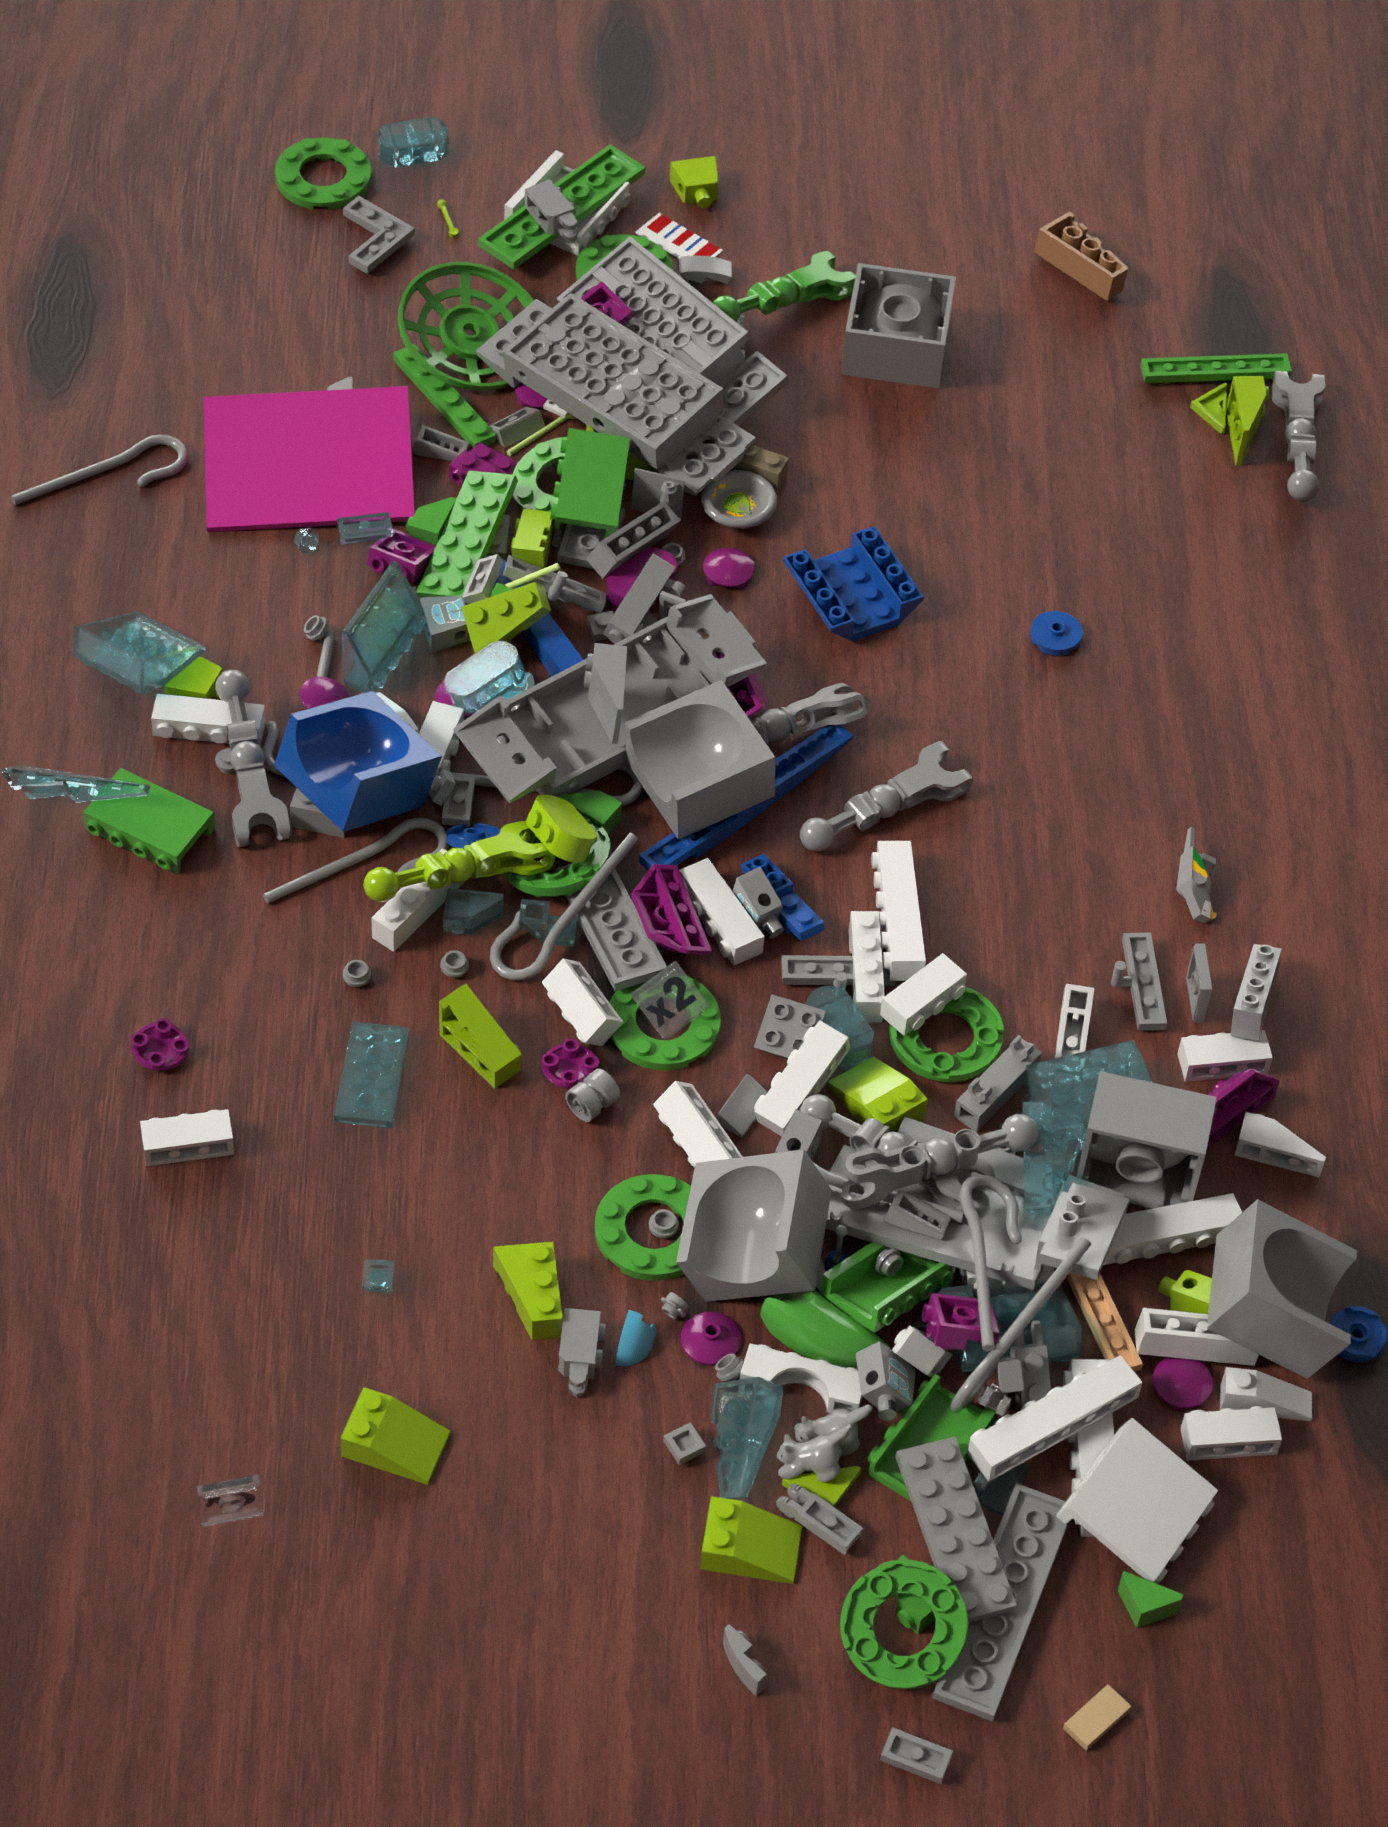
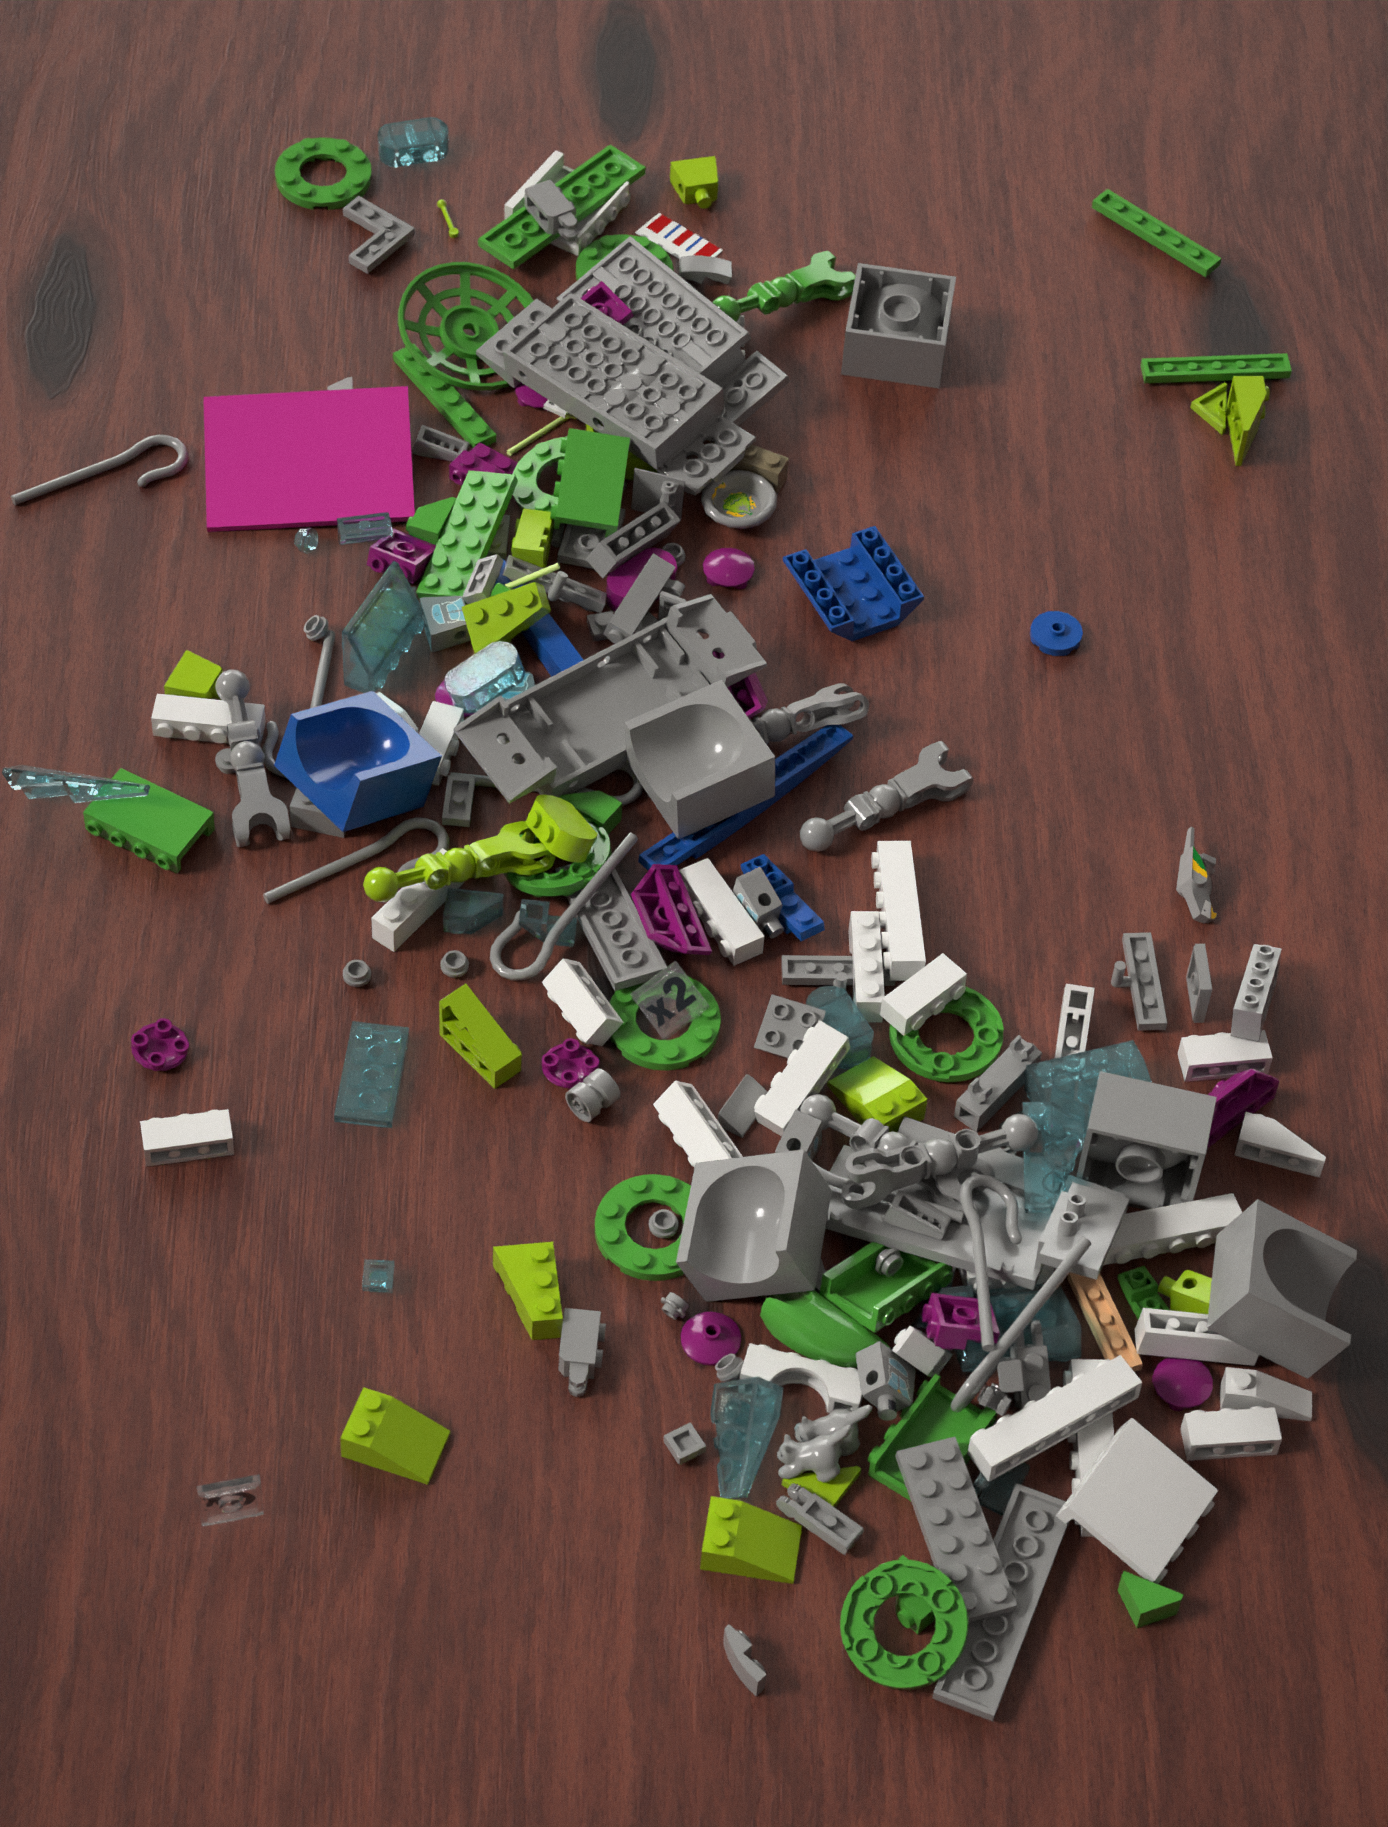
clear light blue slope [73,611,206,694] -> none
magenta dish [299,676,350,709] -> none
light grey plate [429,768,456,806] -> none
blue plate [447,823,500,849] -> none
light grey slope [489,407,545,447] -> none
light grey slope [584,643,627,744] -> none
medium azure brick [615,1310,657,1366] -> none
hinge [824,1225,848,1271] -> none
light grey plate [880,1727,953,1784] -> none
medium nougat wedge [1034,212,1129,301] -> none
tan tile [1063,1685,1131,1751] -> none
light grey piece [1272,371,1325,502] -> none
blue plate [1329,1306,1388,1363] -> none
none -> bright green plate [1092,189,1221,277]
none -> bright green slope [1118,1266,1170,1320]

